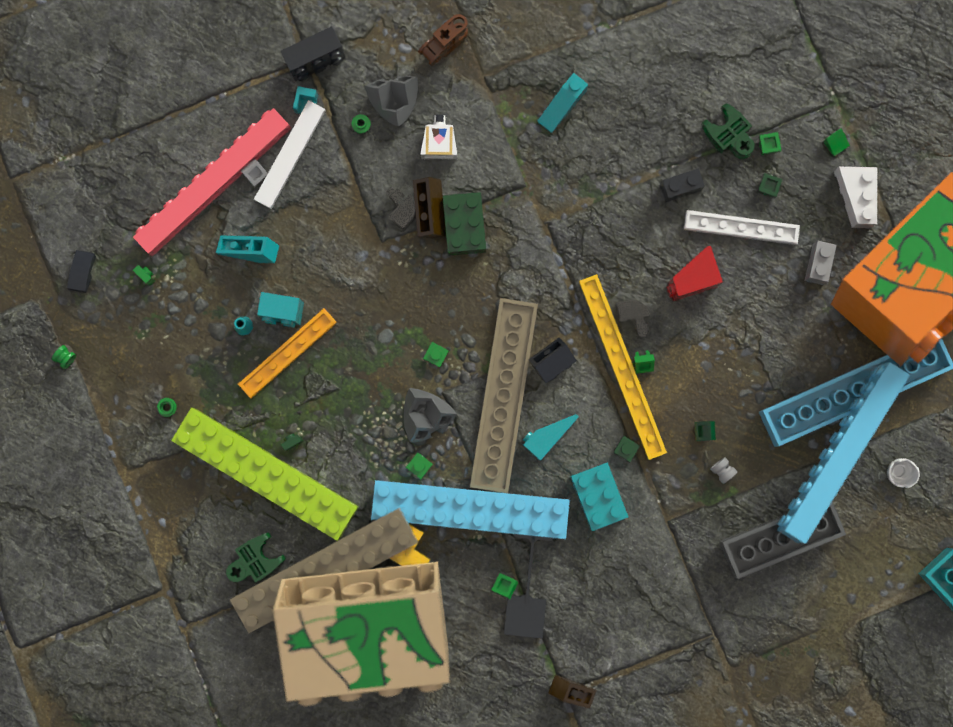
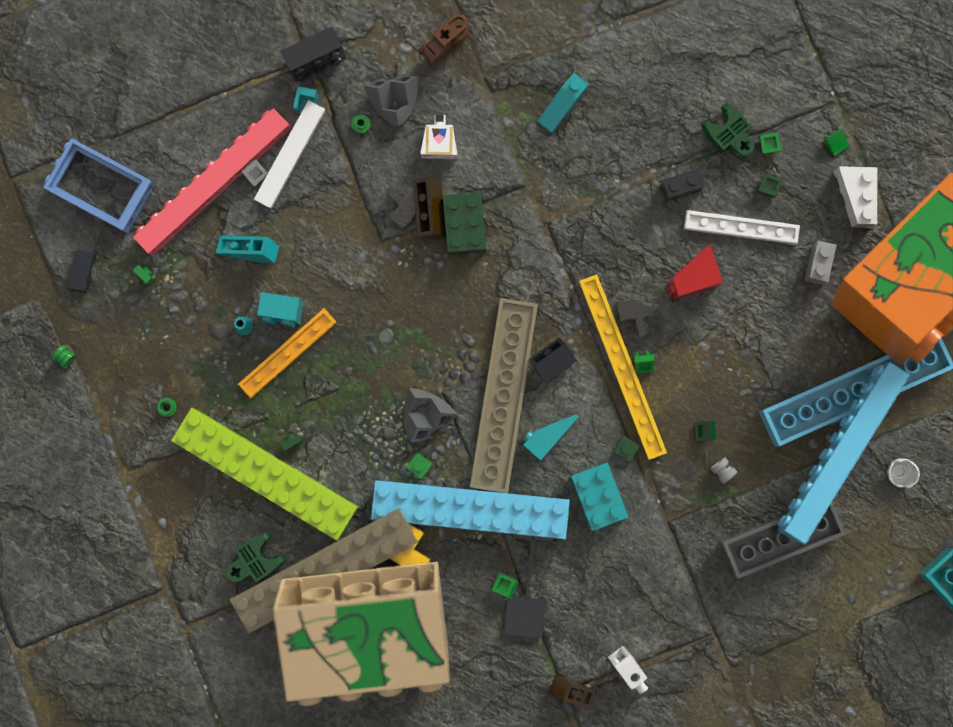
green plate [423,342,449,368] -> none
none -> medium blue door [43,138,155,234]
none -> white torso [608,646,649,694]

